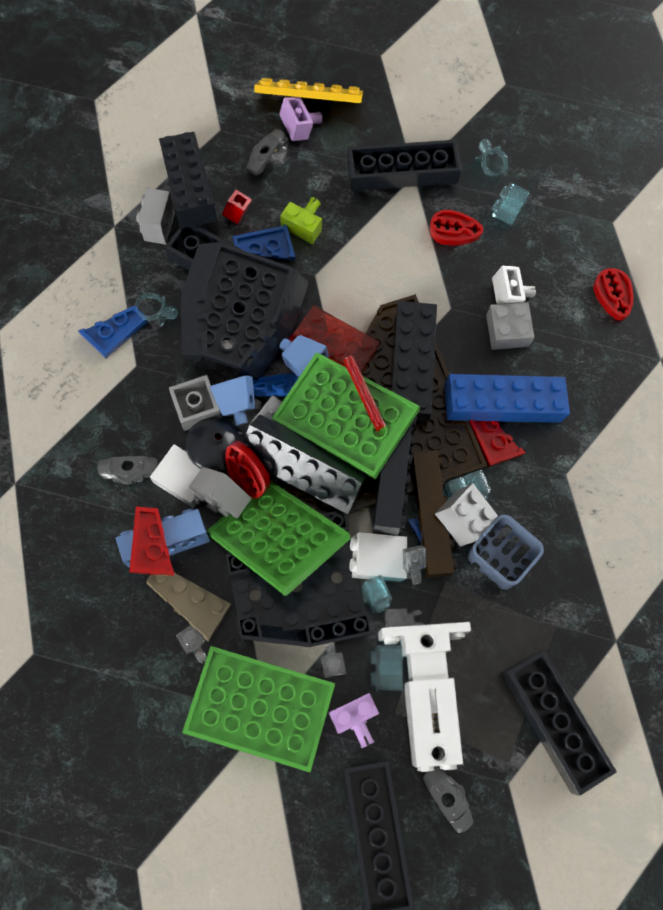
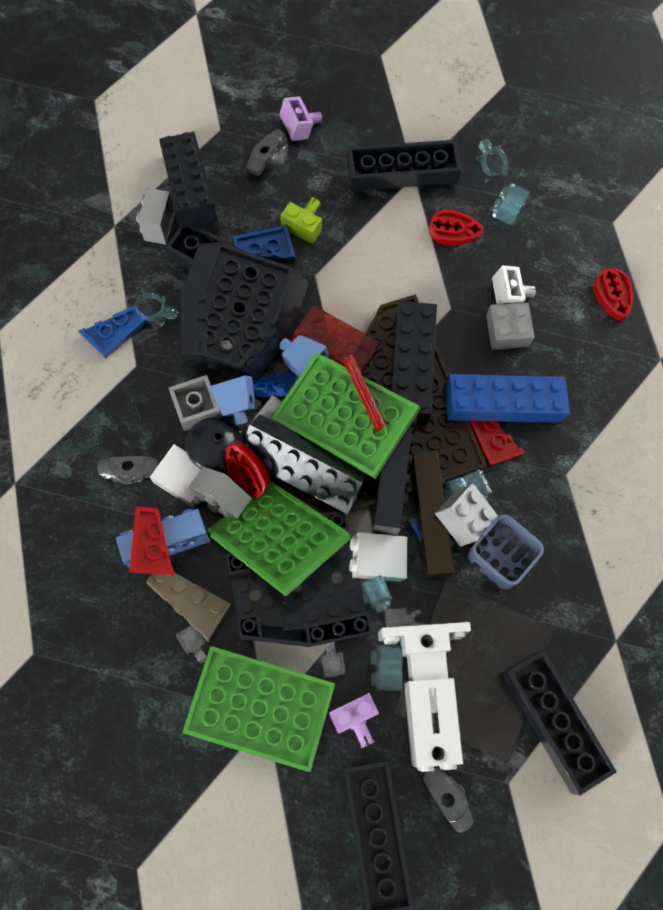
red brick [222,190,252,225] -> none
yellow plate [254,78,363,103] -> none
clear plate [403,545,426,585] -> none

